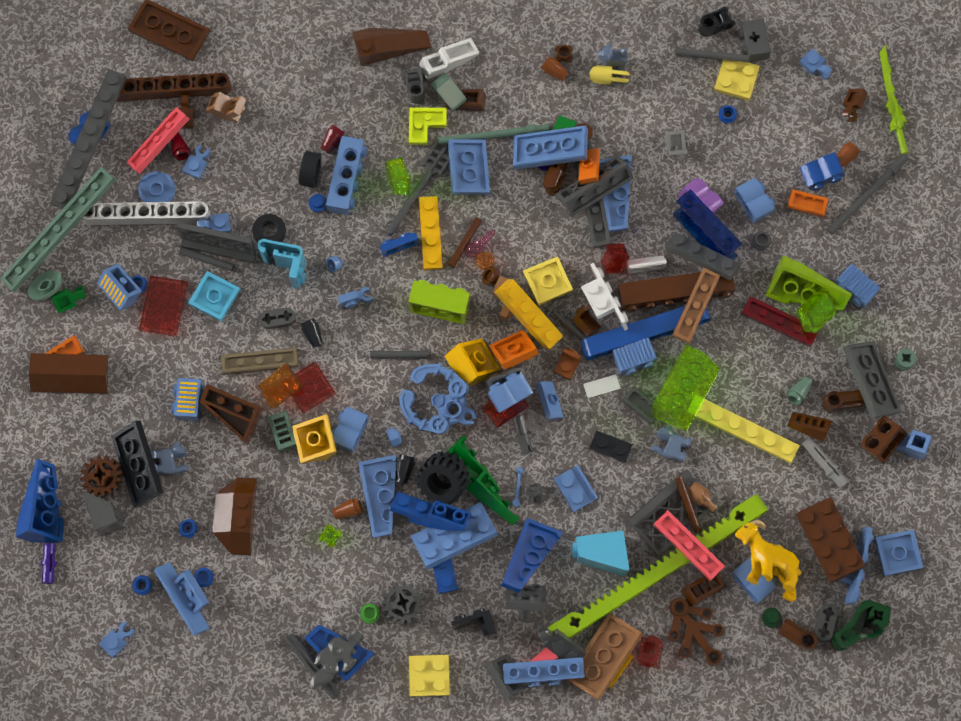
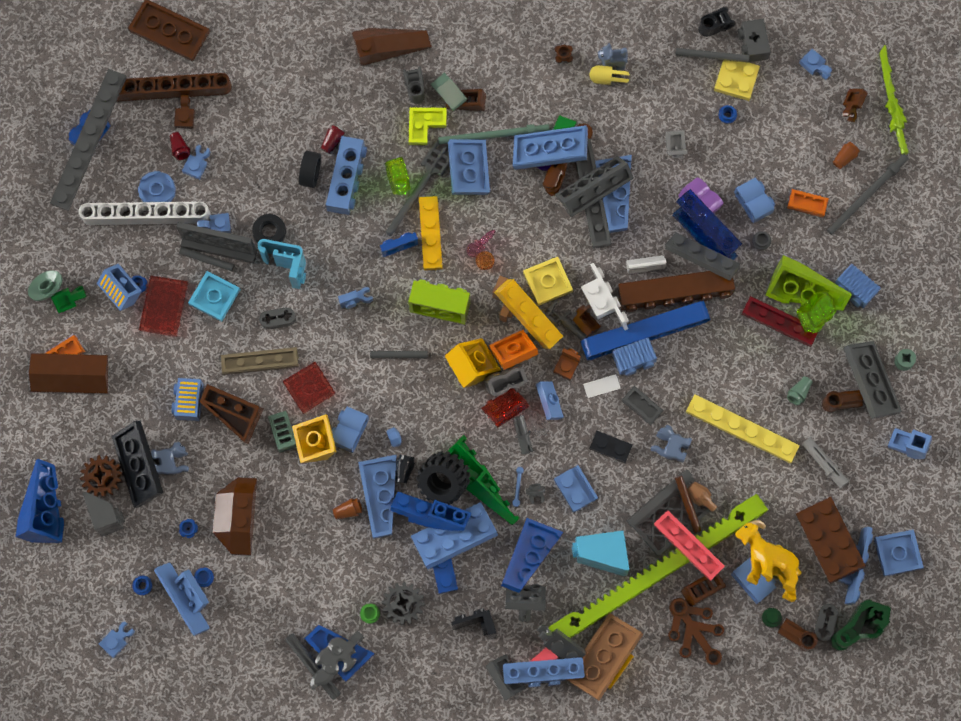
sand green plate [0,166,116,292] -> none
dark purple pin [41,543,57,584] -> none
coral plate [127,107,189,174] -> none
medium nougat brick [206,92,246,122] -> none
clear orange plate [258,363,302,409] -> none
black cone [301,318,324,348] -> none
blue plate [309,194,327,212] -> none
clear neon green plate [319,524,342,547] -> none
medium blue hinge [326,256,343,272] -> none
medium blue piece [399,362,477,435] -> none
light yellow plate [409,655,450,697] -> none
white slope [419,38,480,80] -> none
reddish brown bar [448,217,482,268] -> none
reddish brown tile [482,266,500,286] -> none
medium blue brick [487,372,533,413] -> none
dark orange cone [541,56,569,82] -> none
orange plate [578,148,600,184] -> none
clear red brick [601,244,630,274] -> none
clear red brick [637,636,664,669] -> none
clear neon green slope [651,344,720,432] -> none
medium nougat tile [672,267,721,344] -> none
reddish brown slope [787,412,832,442] -> none
blue brick [800,152,845,191] -> none
reddish brown brick [860,415,908,464] -> none

